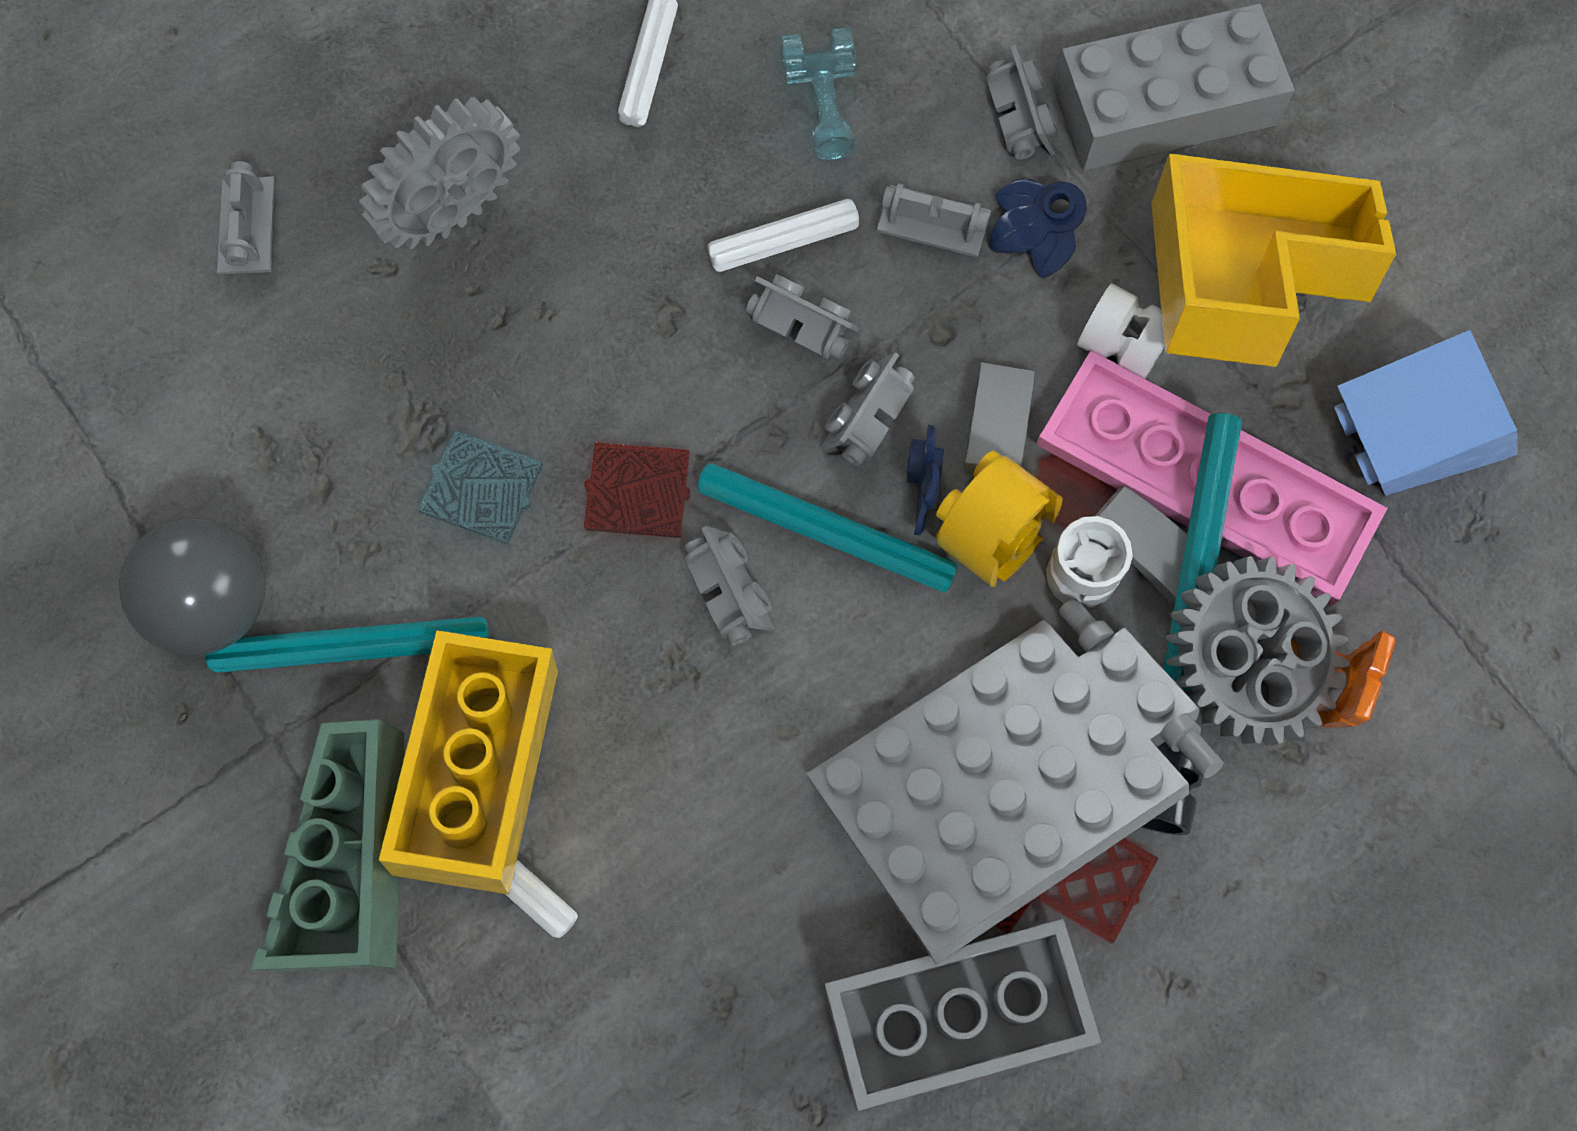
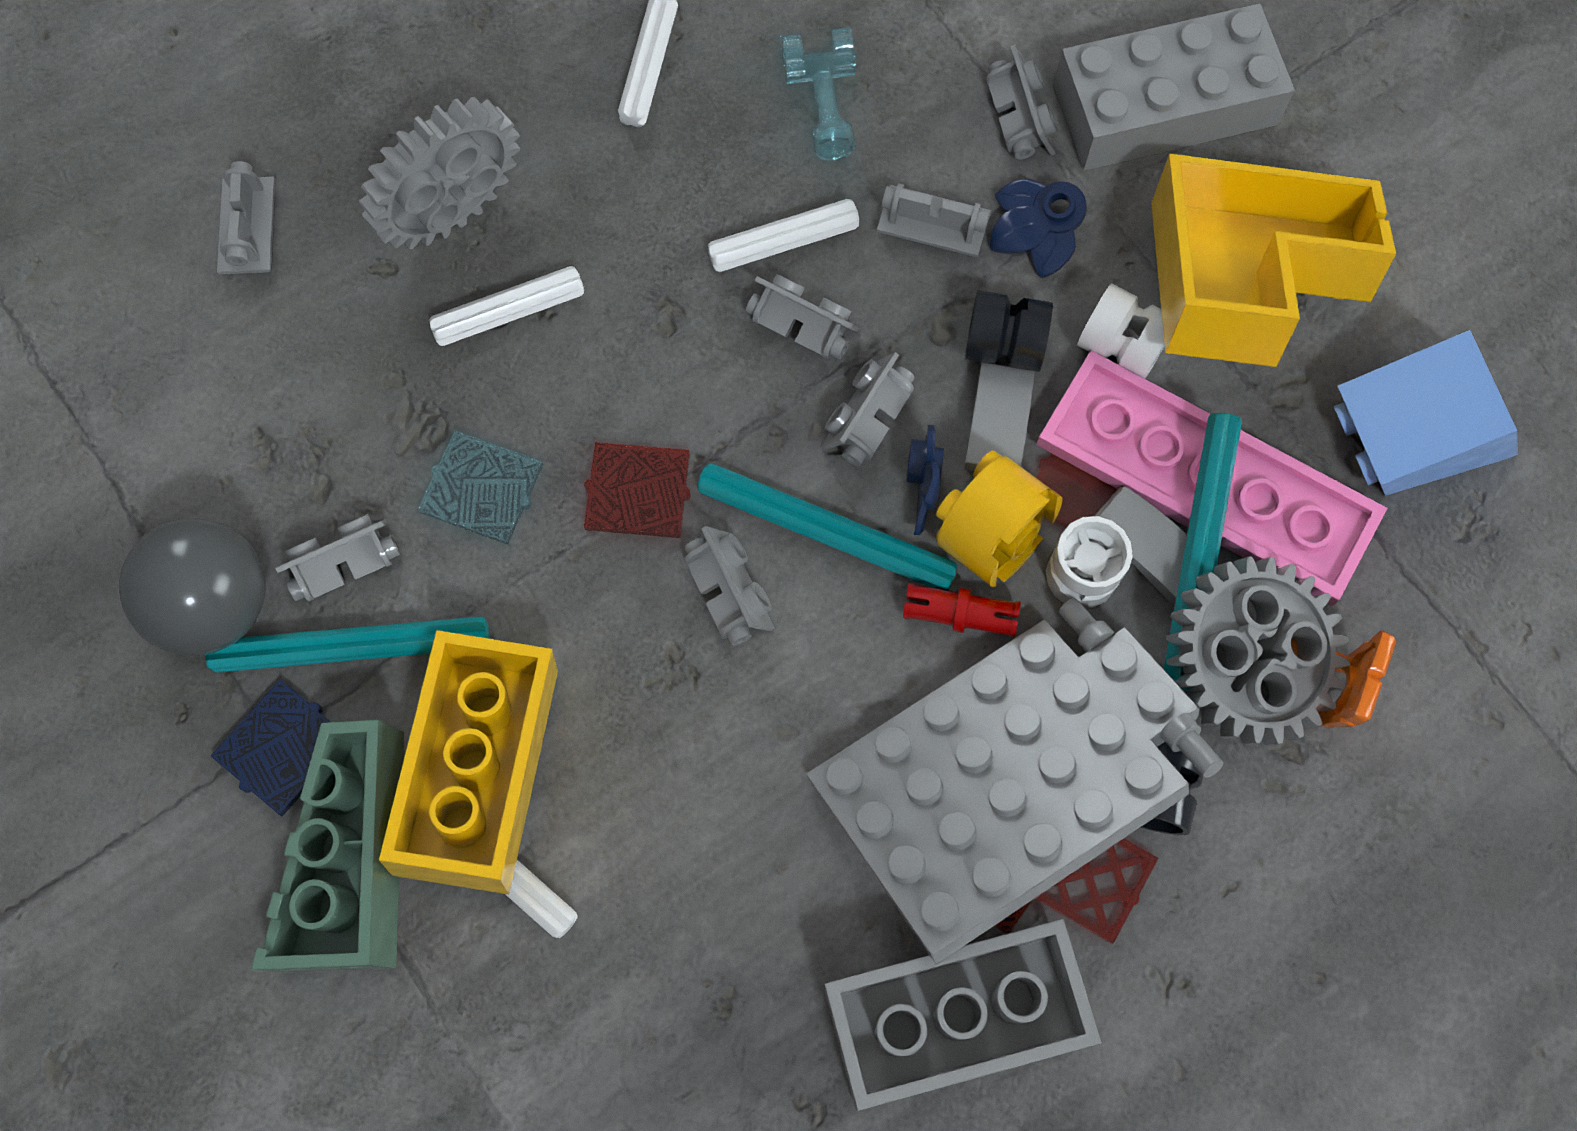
none -> dark blue piece [211,680,331,817]
none -> light grey hinge [275,514,400,602]
none -> white axle [429,266,584,346]
none -> red pin [903,583,1021,638]
none -> black wheel [965,290,1053,372]

